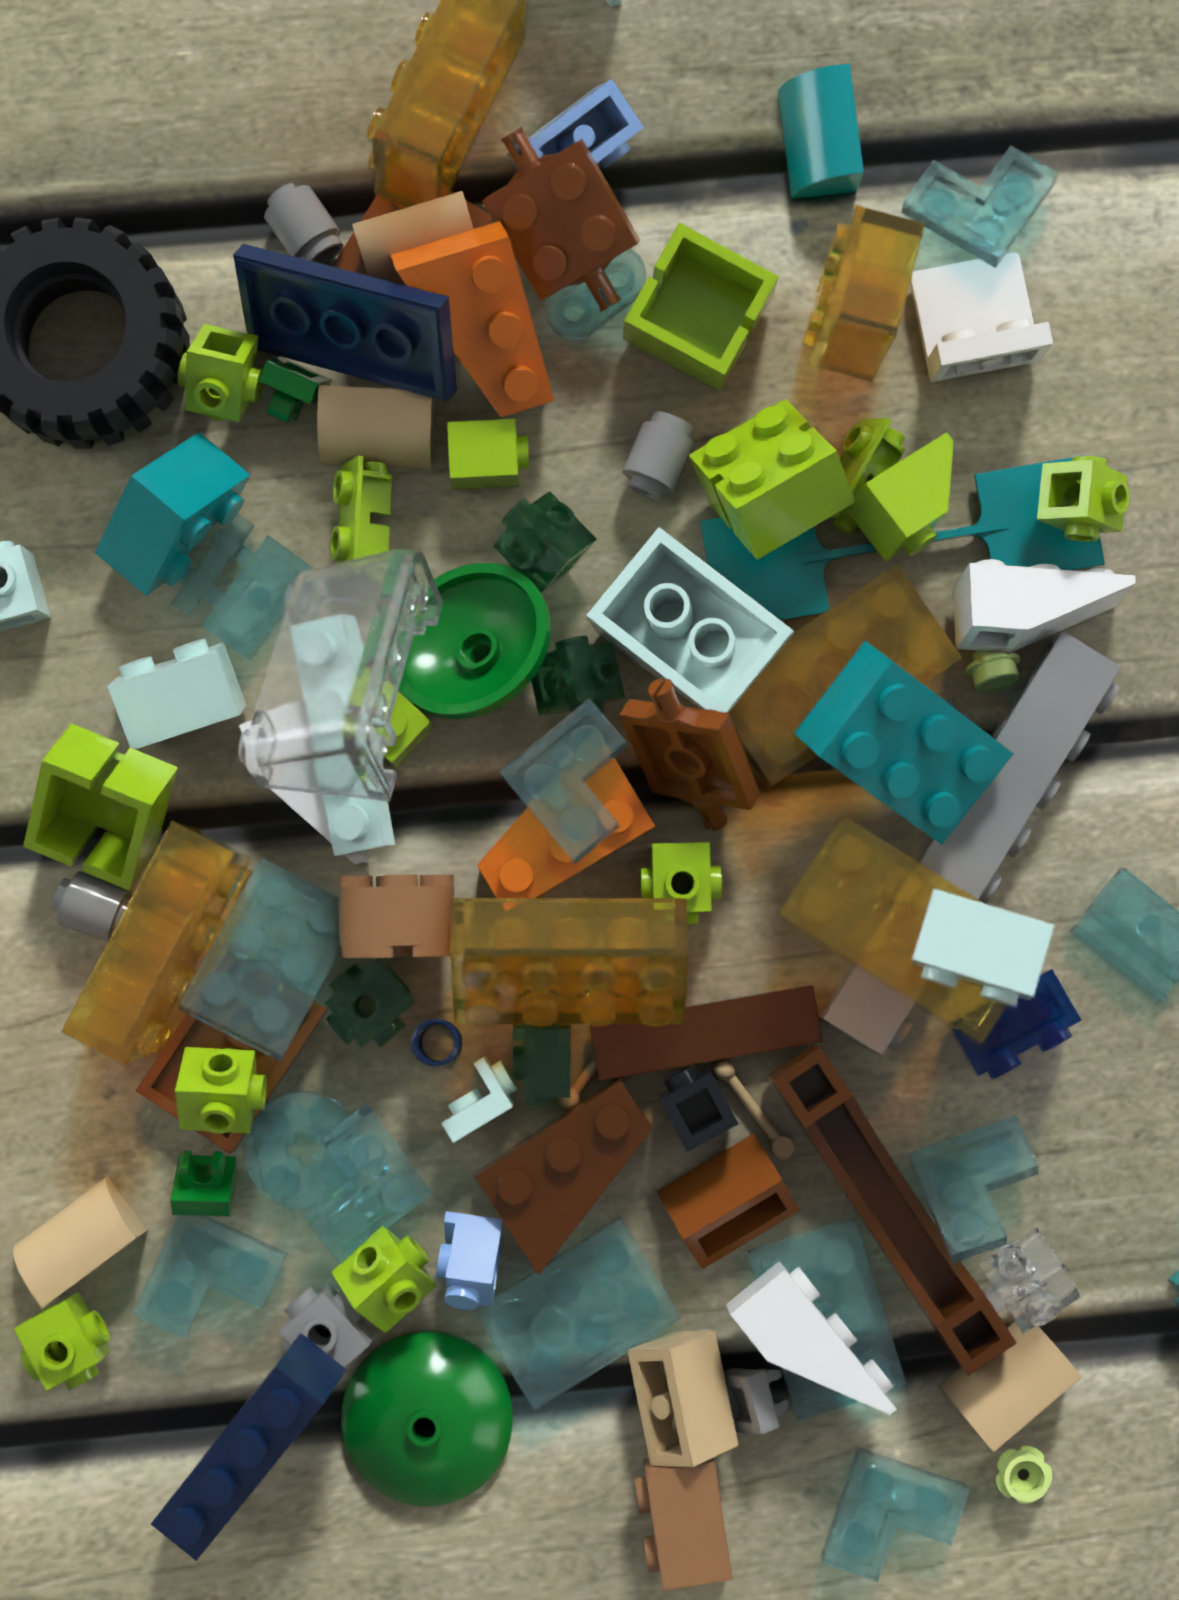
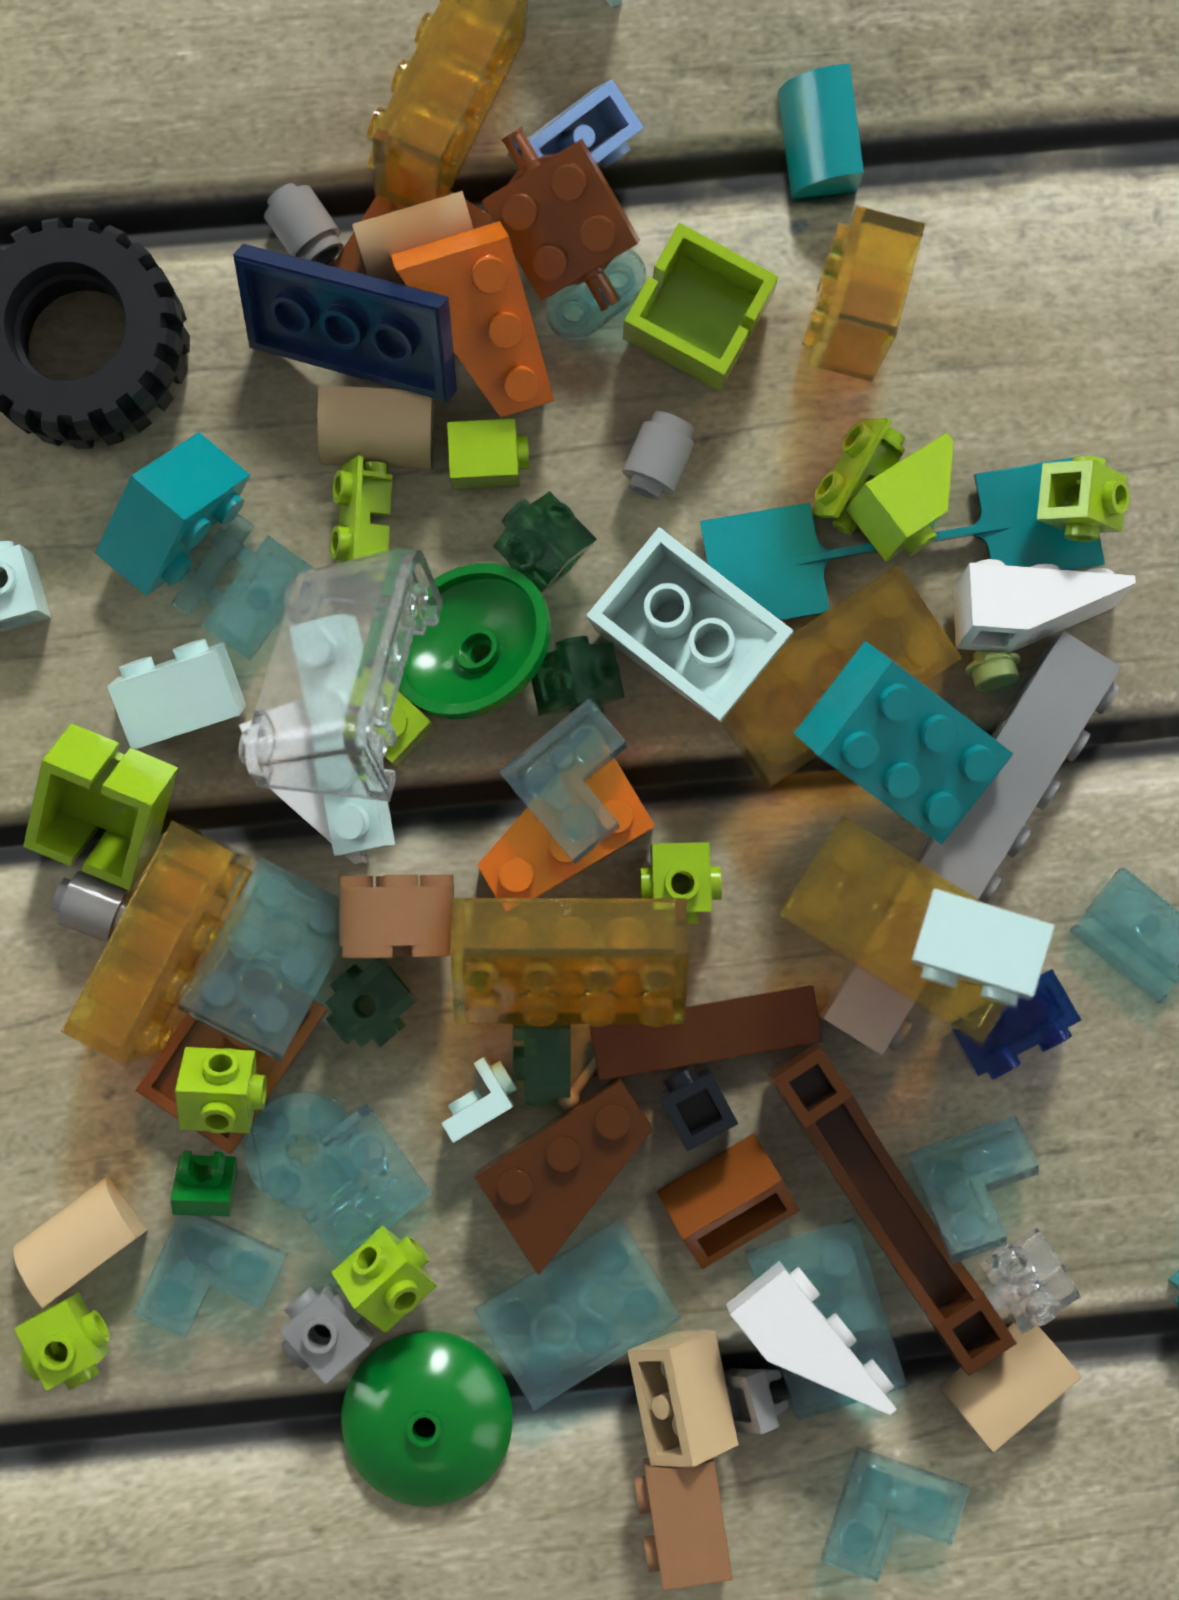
dark blue brick [151,1333,347,1561] -> none
lime brick [178,323,263,422] -> none
green tile [259,357,332,423] -> none
dark blue piece [411,1019,462,1067] -> none
light blue brick [436,1211,504,1310] -> none
dark orange plate [619,678,760,831] -> none
lime piece [689,398,855,560] -> none
tan hinge [713,1059,794,1159] -> none
clear light blue plate [901,146,1058,268] -> none
white bracket [909,252,1053,383] -> none
yellowish green plate [995,1445,1052,1504] -> none

